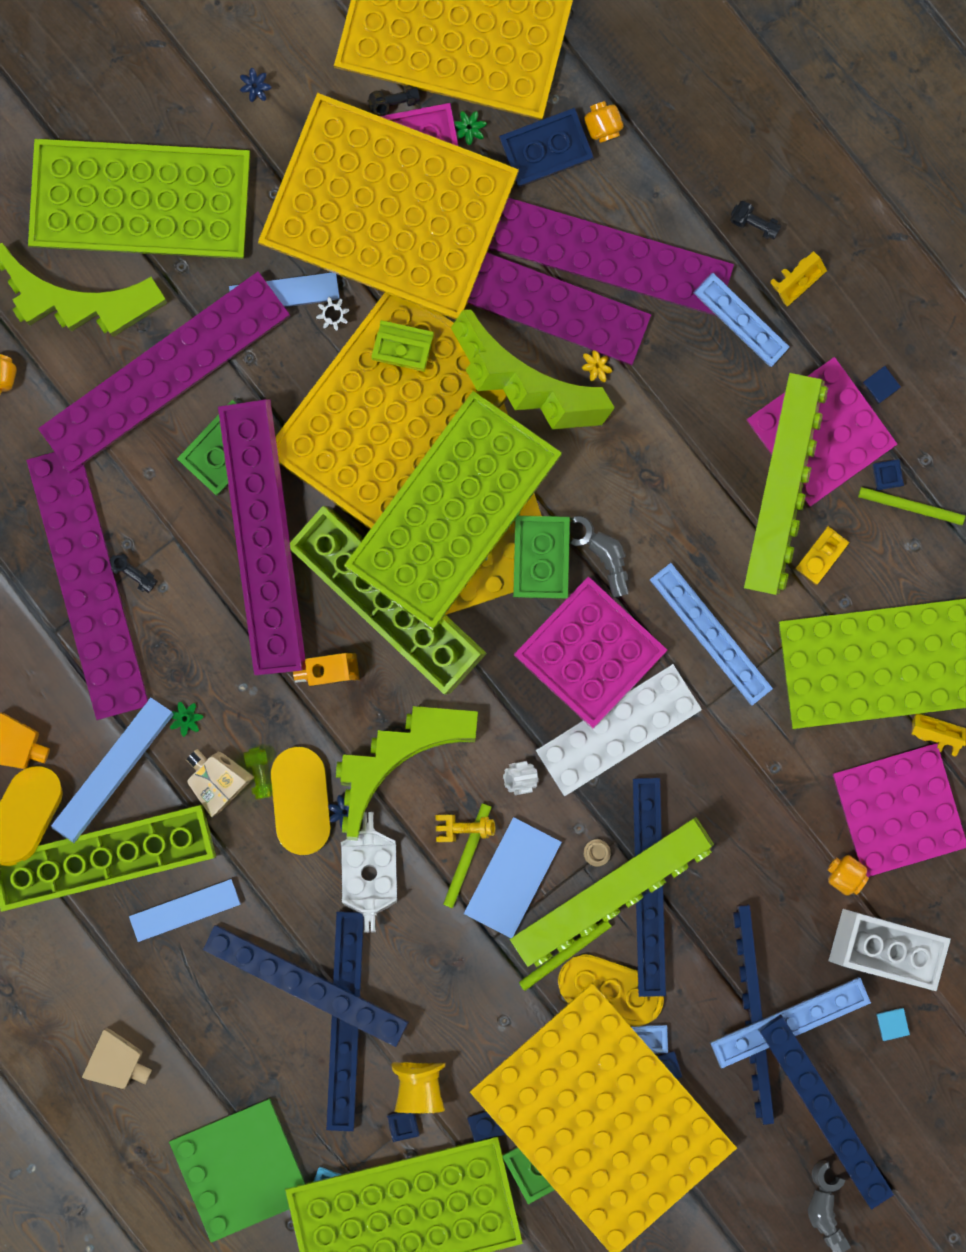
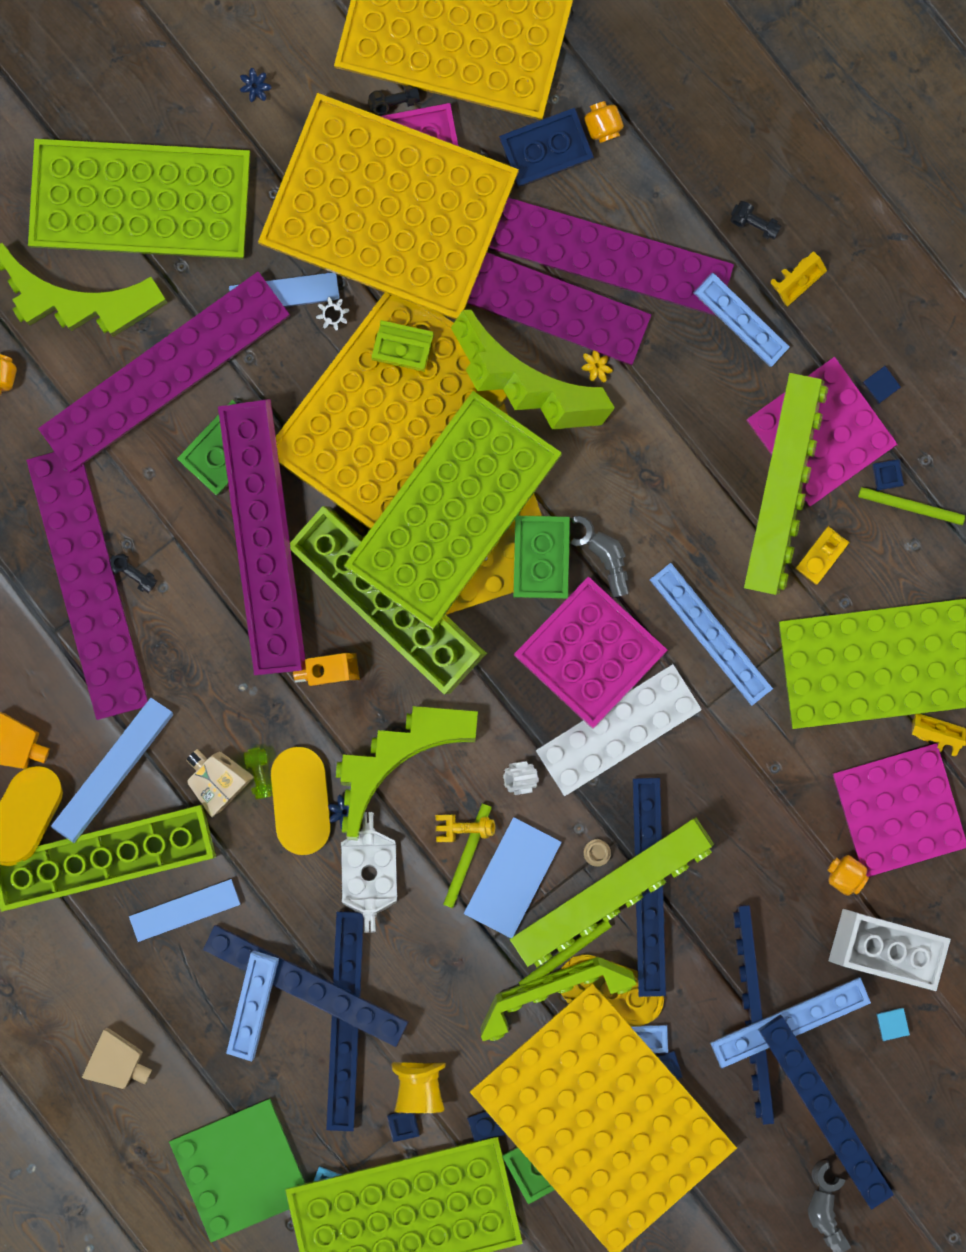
green plant [170,702,203,737] -> none
green plant [454,111,487,145] -> none
none -> light blue tile [226,950,279,1062]
none -> lime slope [480,957,636,1041]

